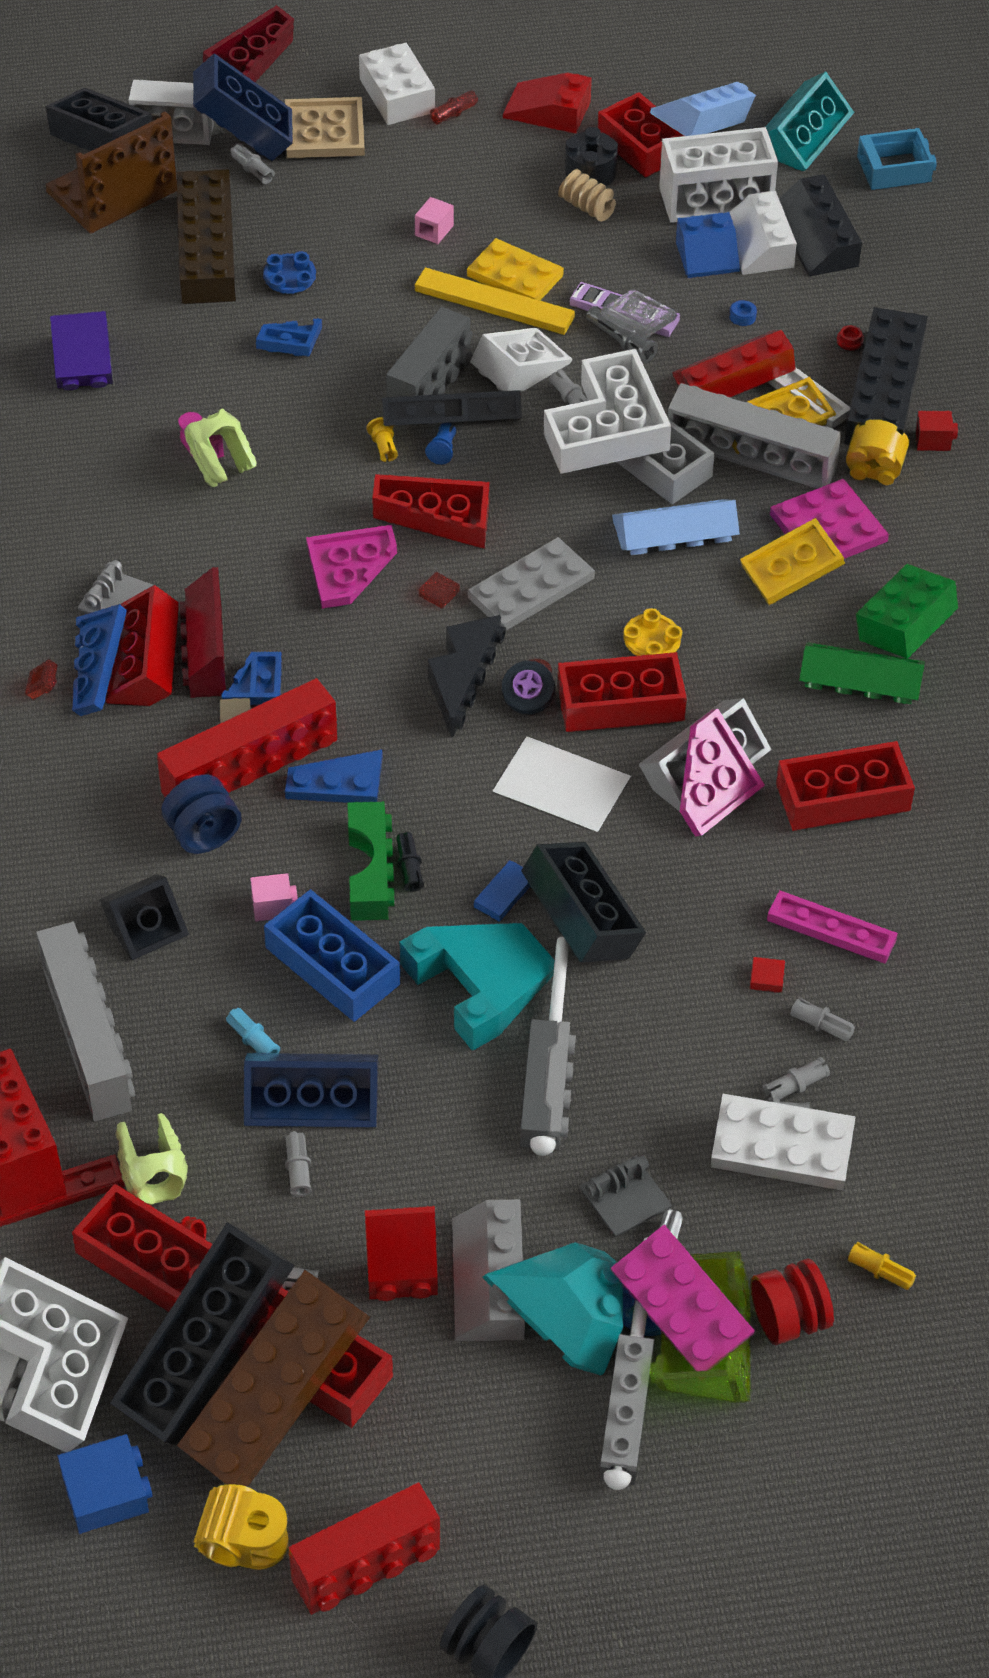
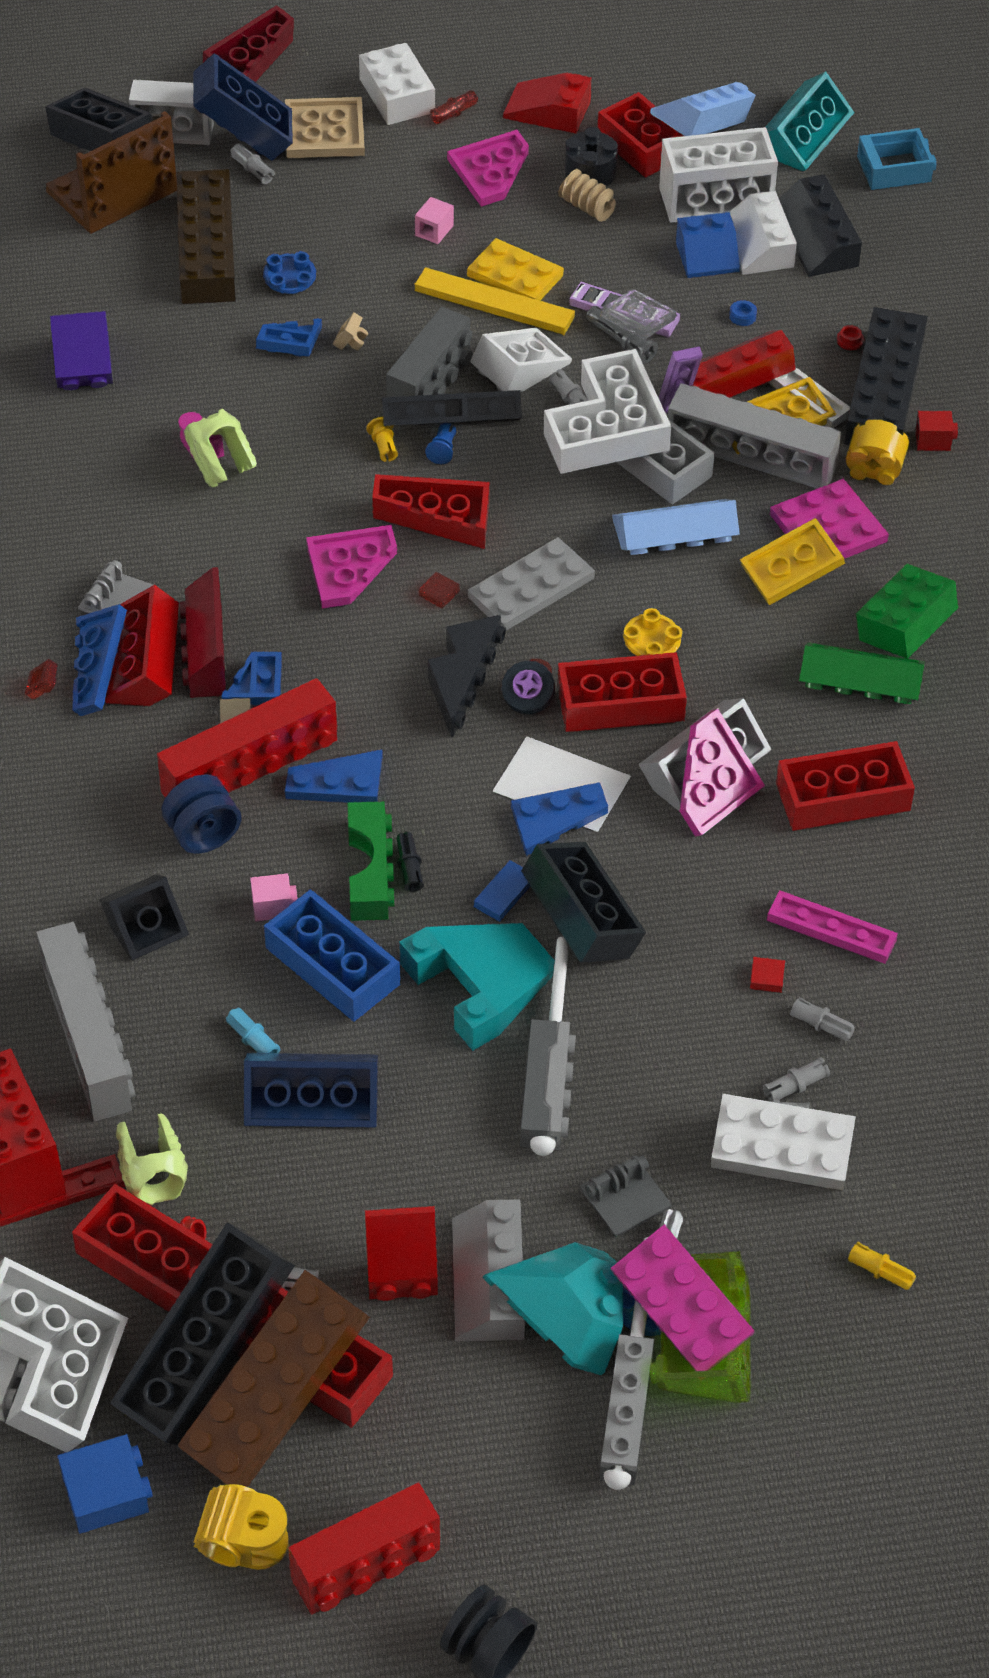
light grey axle [285,1131,312,1197] -> none
red wheel [750,1258,834,1346] -> none
none -> tan tile [333,312,369,350]
none -> dark pink plate [447,130,529,207]
none -> blue wing [511,782,608,856]
none -> medium lavender tile [659,346,703,413]

